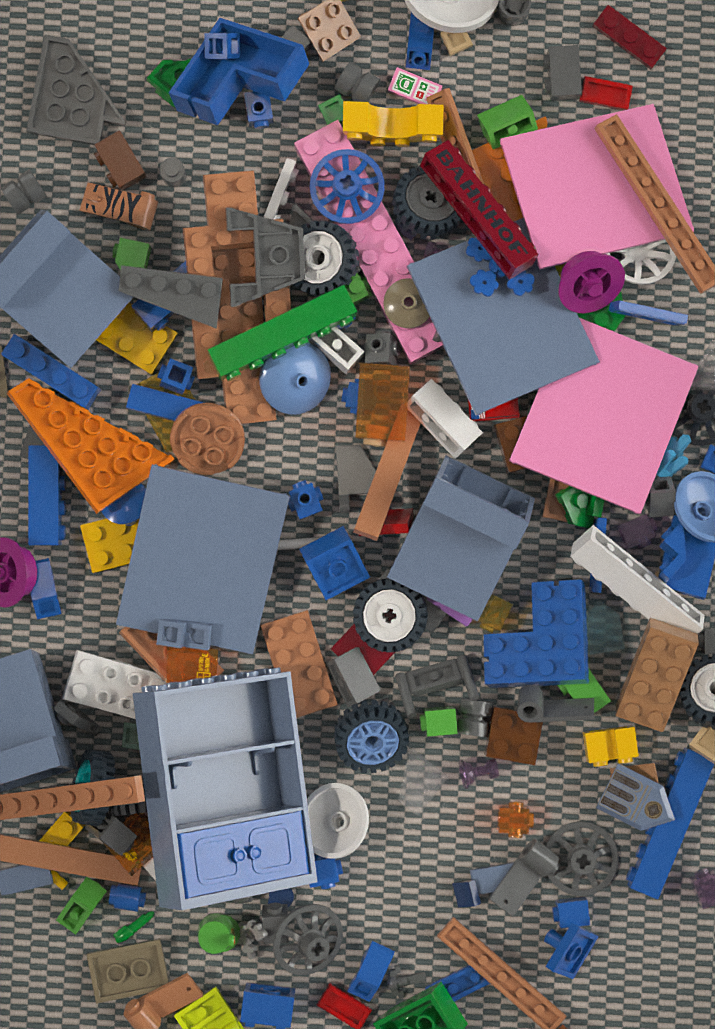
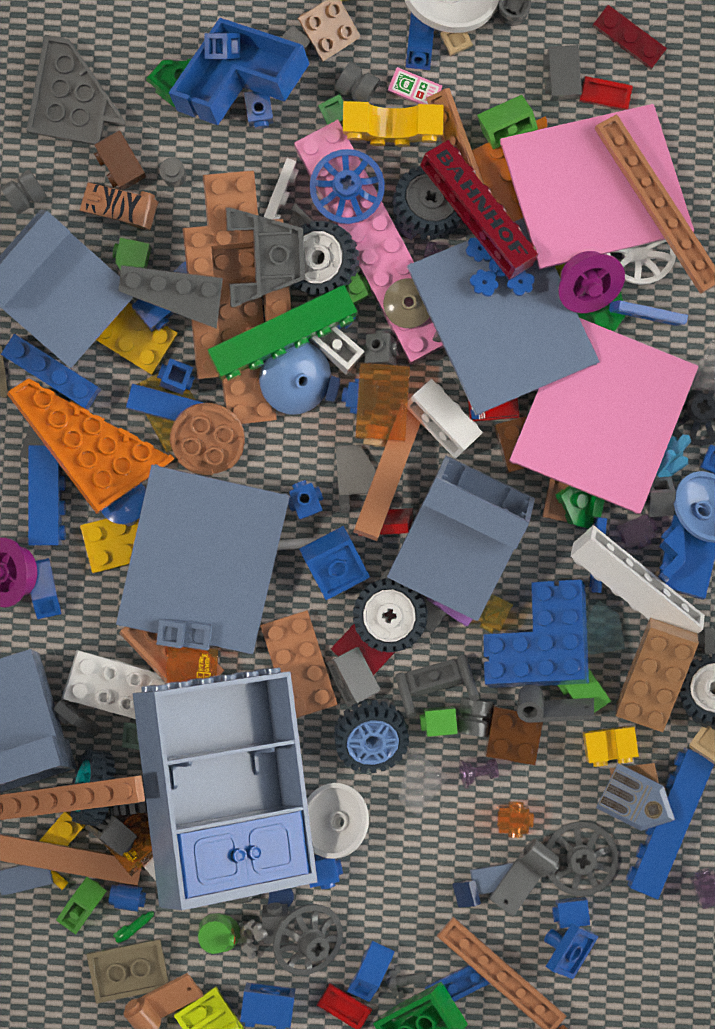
none -> dark blue tile [325,376,341,404]

